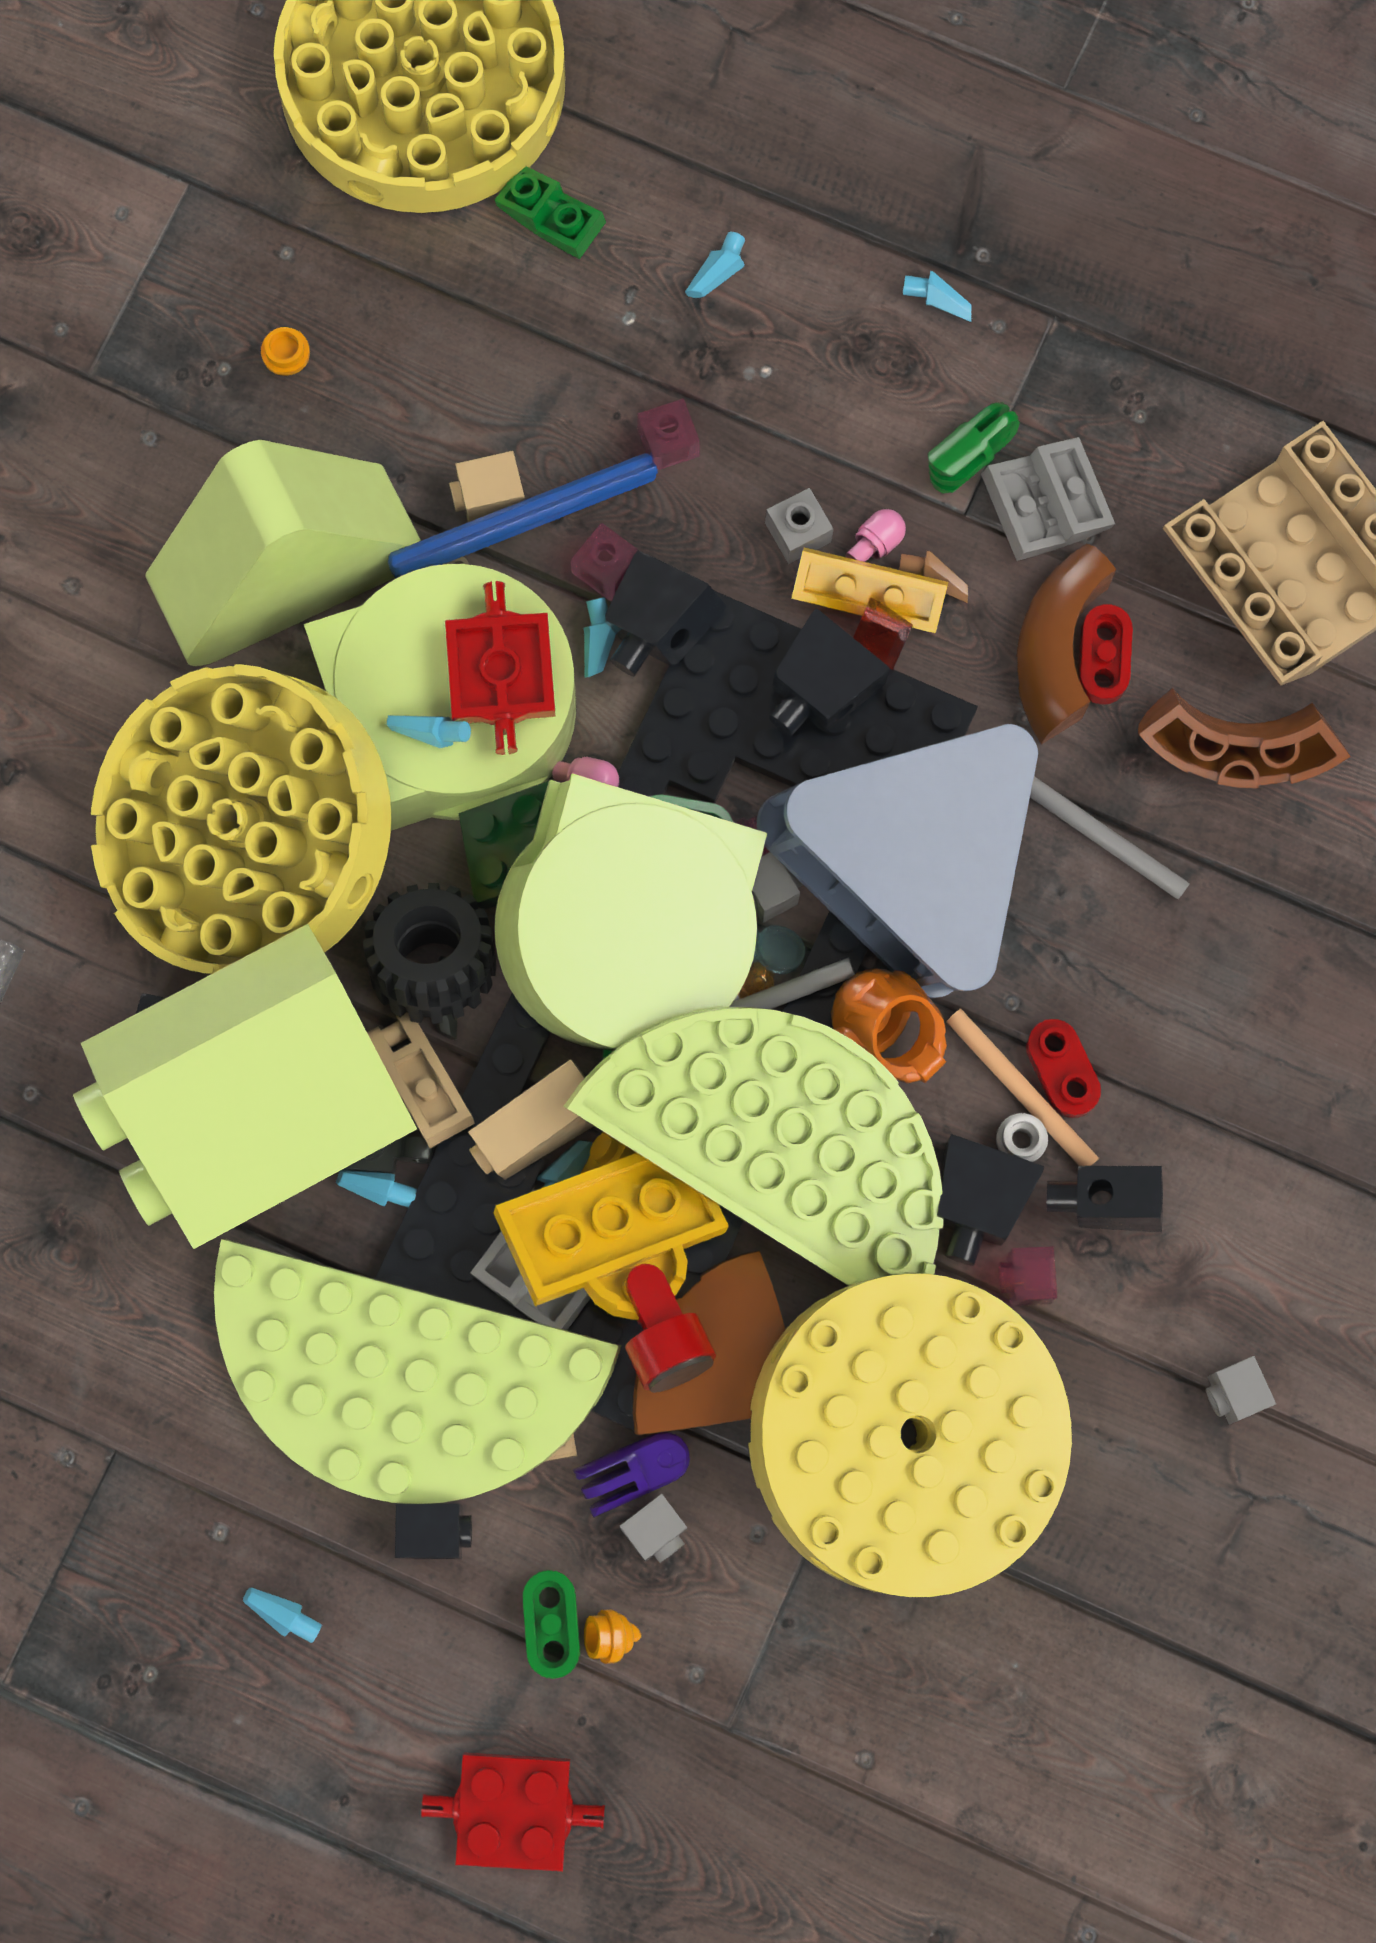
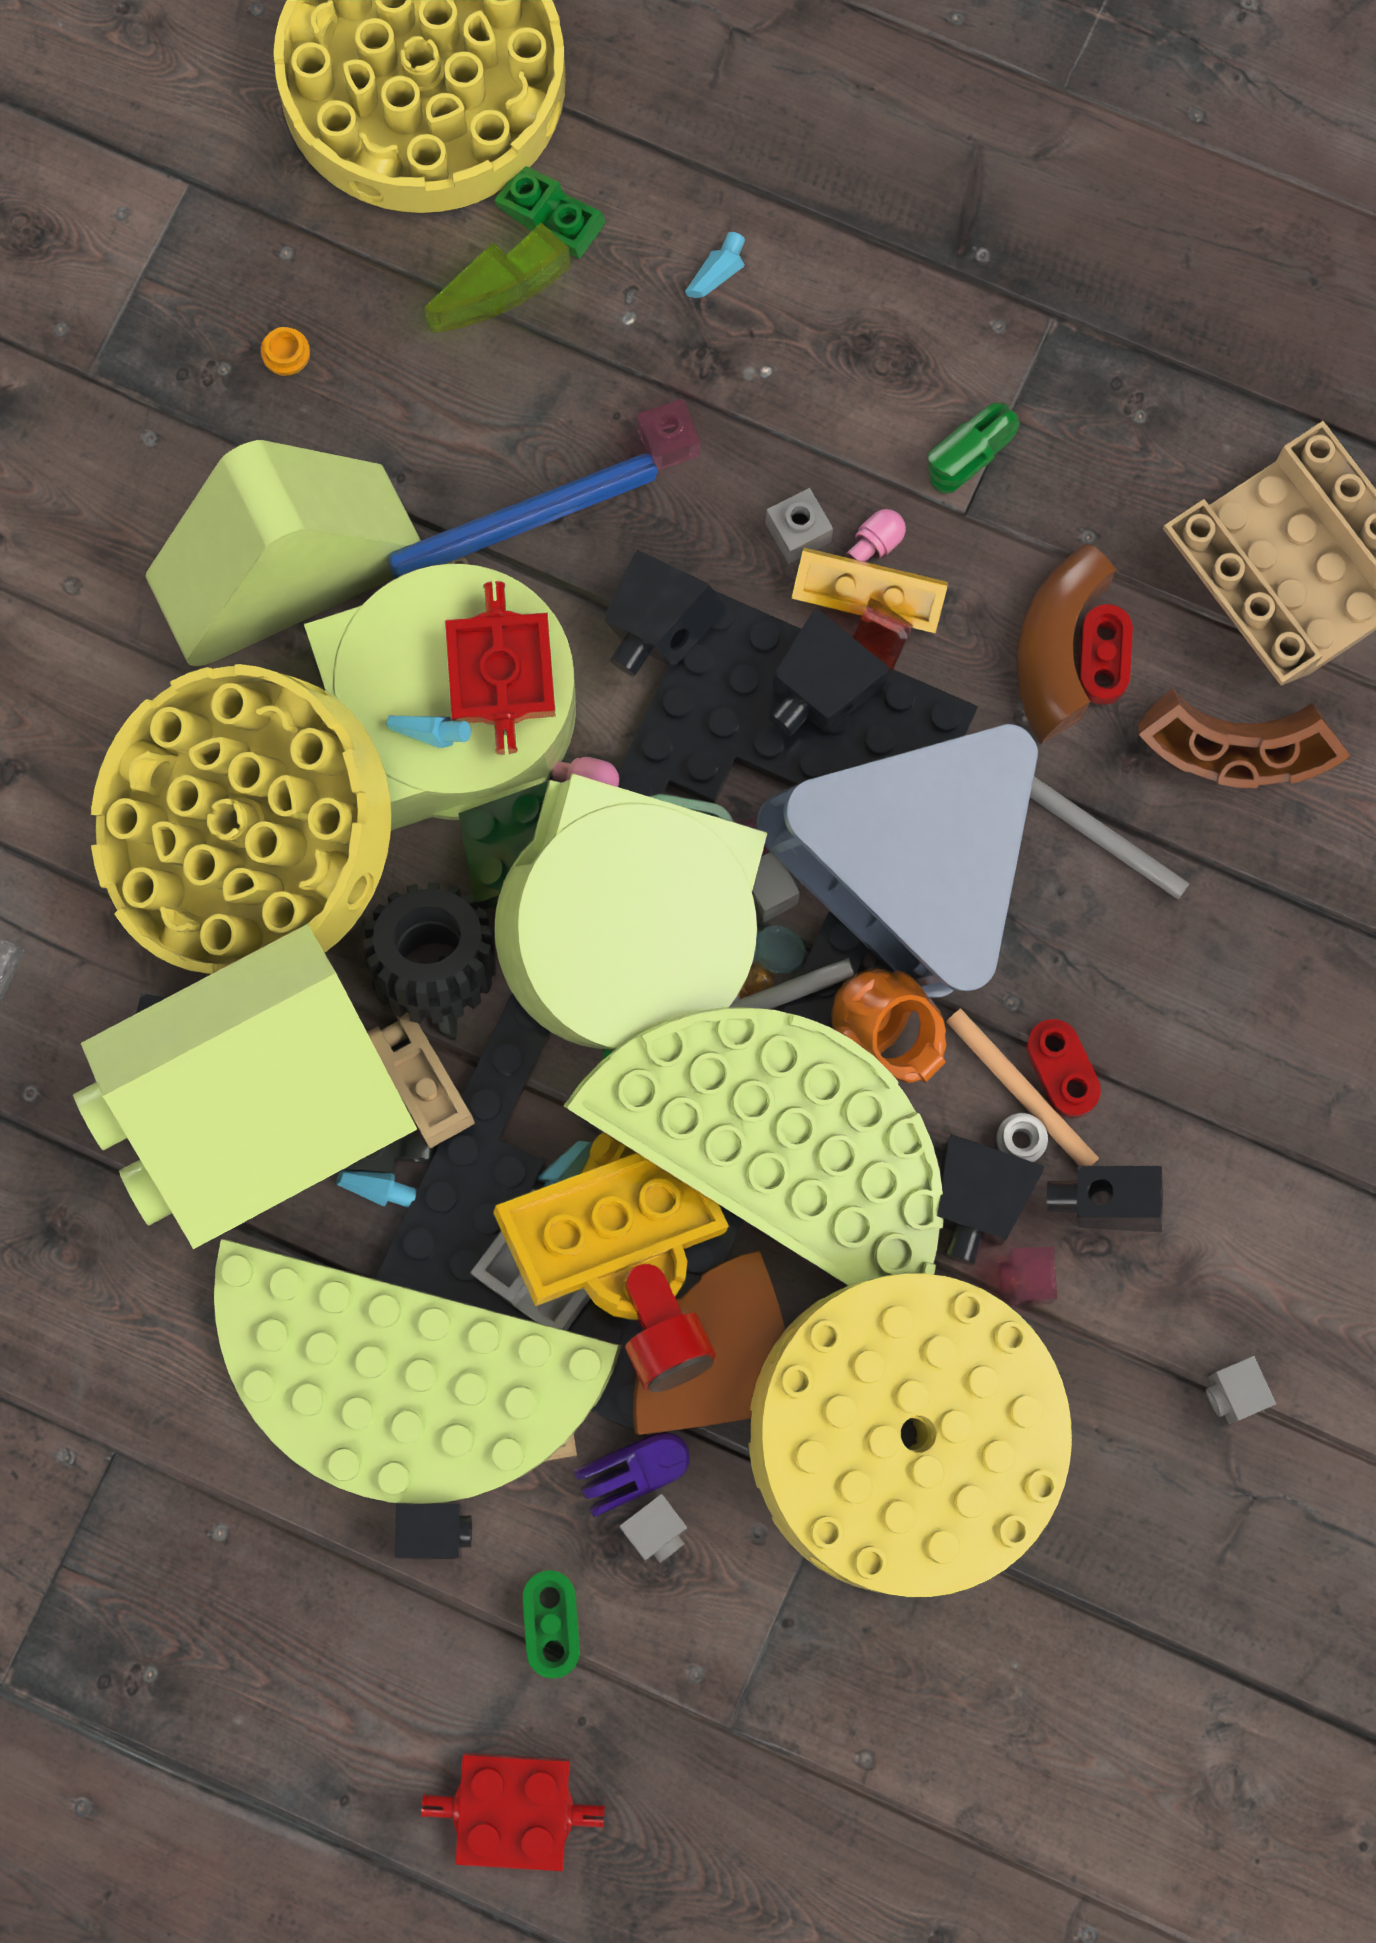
medium azure bar [243,1587,322,1643] -> none
tan brick [449,451,525,522] -> none
tan slope [468,1059,594,1180] -> none
clear pink plate [571,523,638,601] -> none
medium azure bar [583,597,616,678] -> none
light orange plate [584,1609,641,1664] -> none
medium nougat bar [899,550,968,603] -> none
medium azure bar [903,271,971,322] -> none
light grey slope [981,437,1115,561] -> none
none -> clear neon green slope [424,223,570,334]

